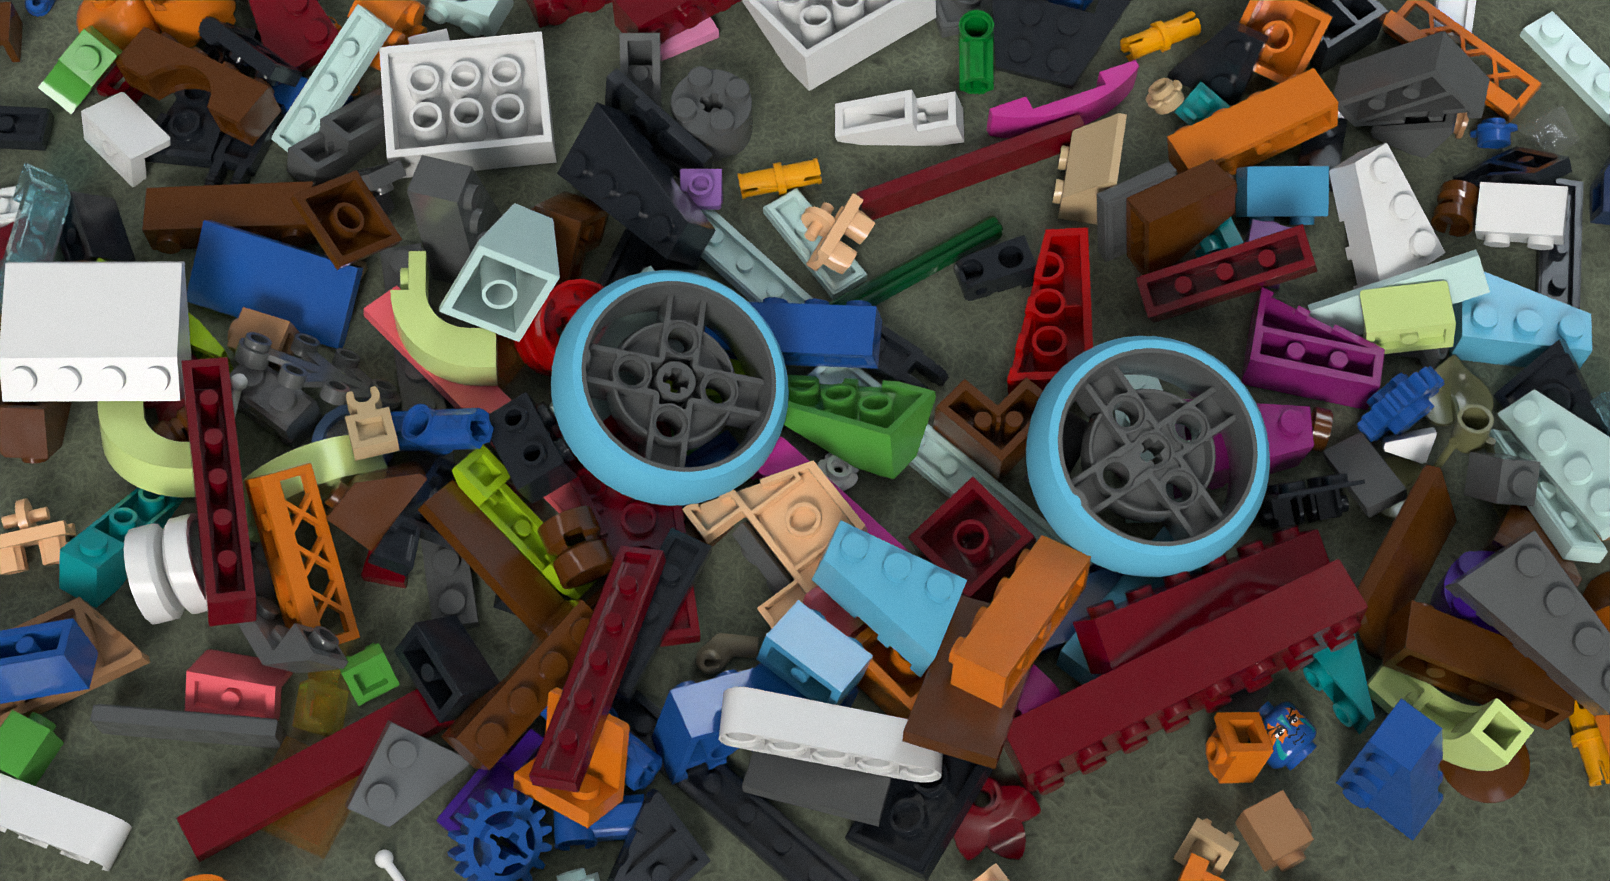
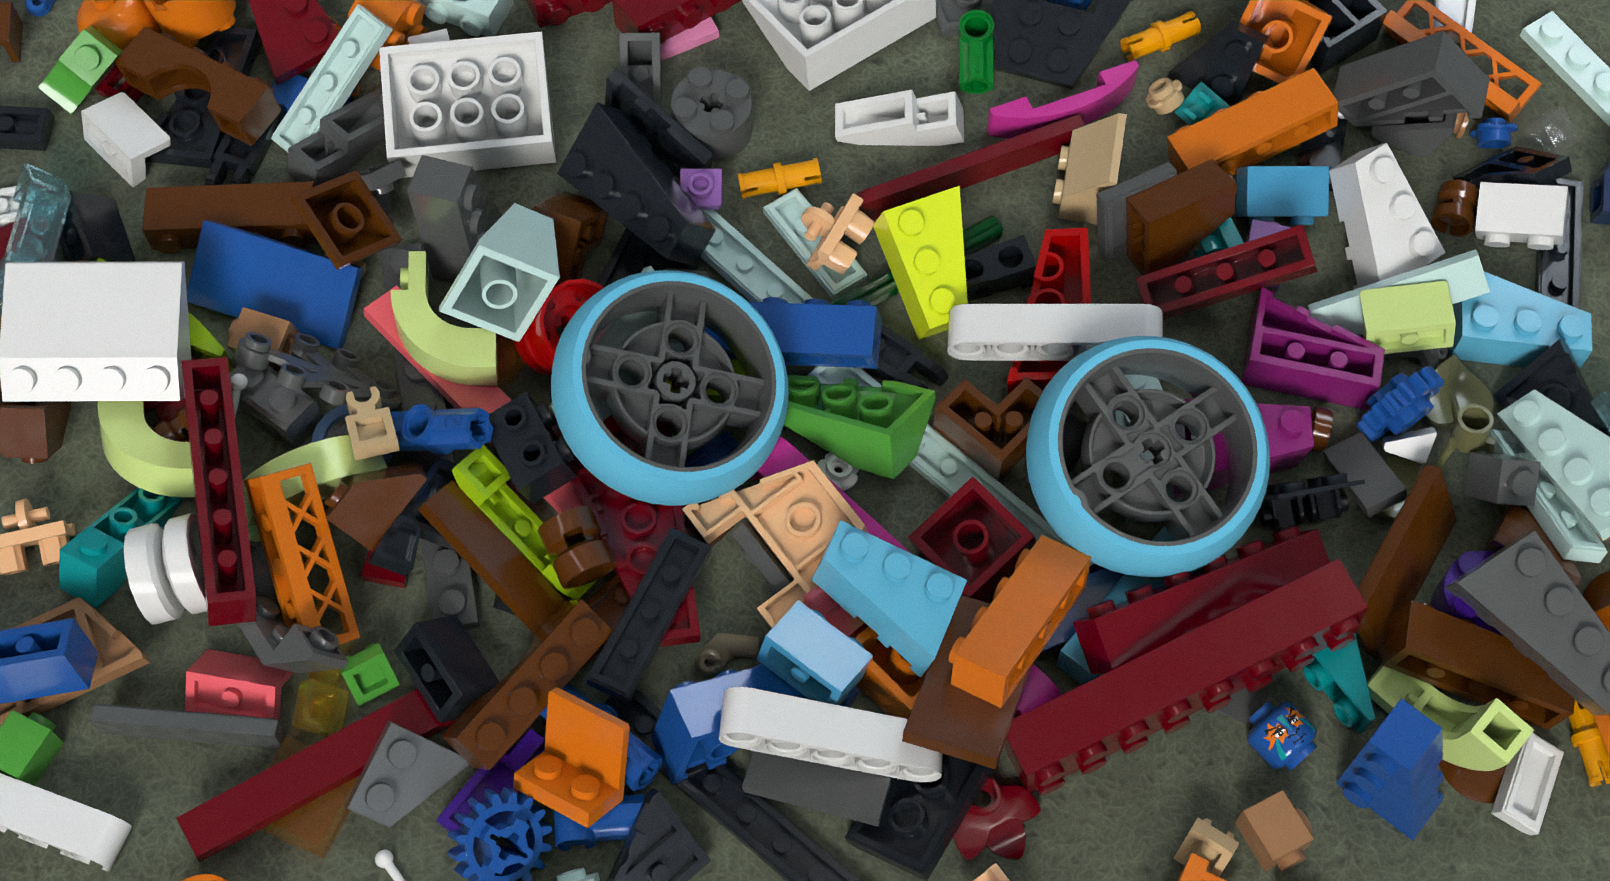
black hinge [198,16,302,87] -> none
dark red tile [529,545,666,793] -> none
orange brick [1205,712,1274,783] -> none
none -> neon yellow wedge [873,186,968,340]
none -> white beam [947,304,1163,361]
none -> white tile [1491,733,1564,836]

